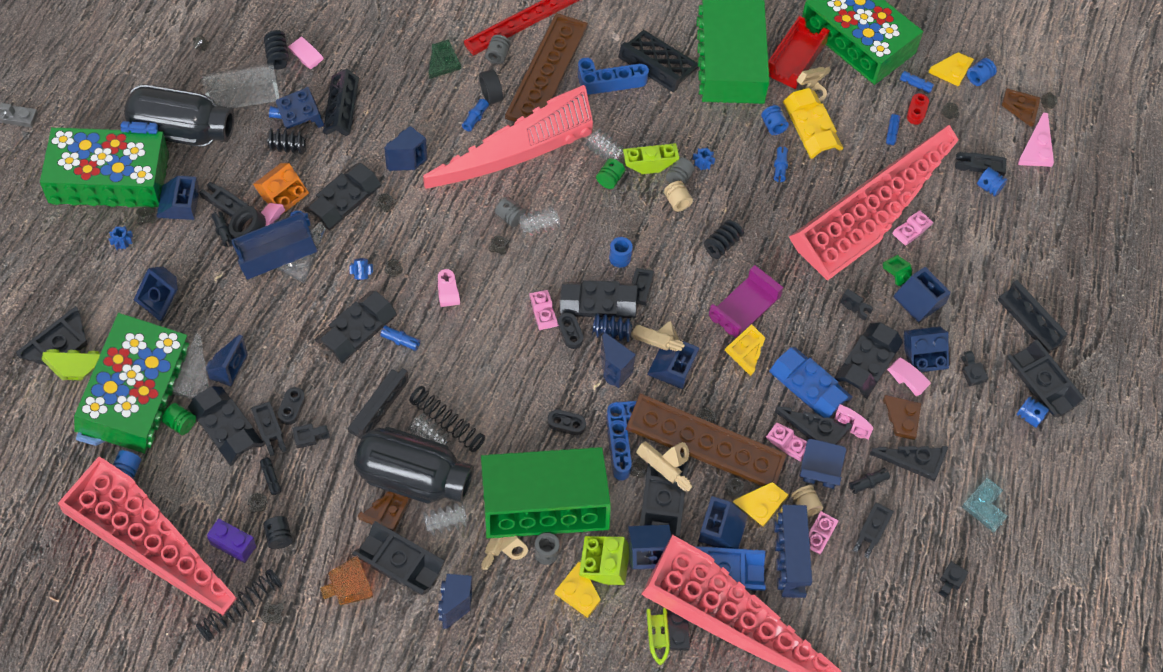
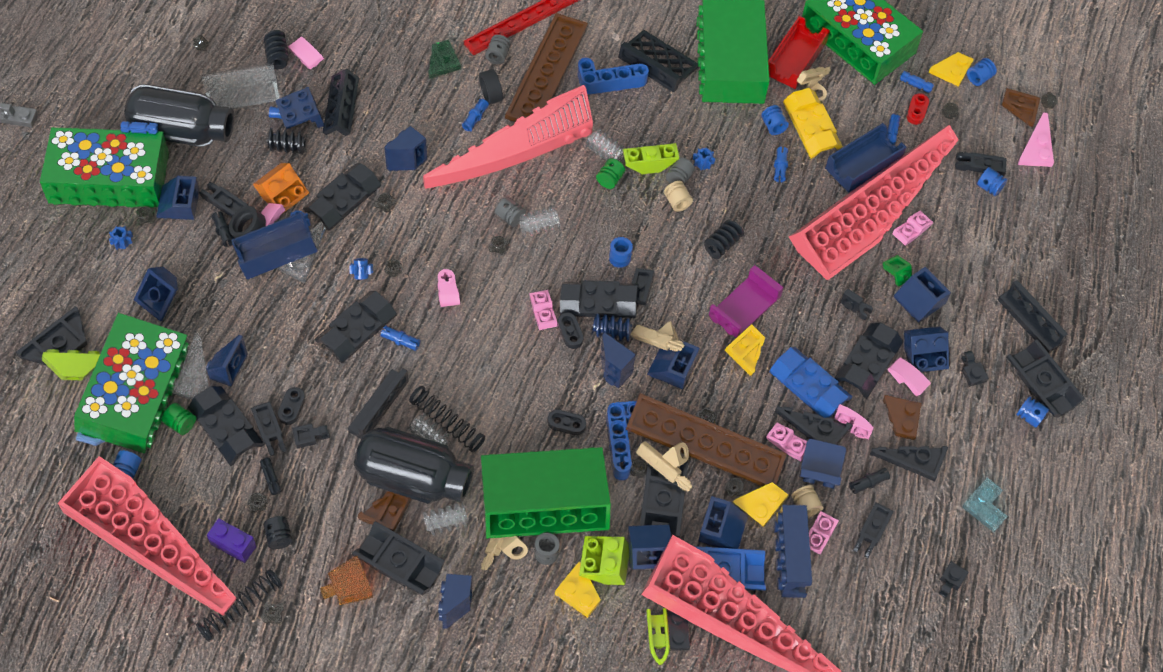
none -> dark blue brick [825,123,906,193]

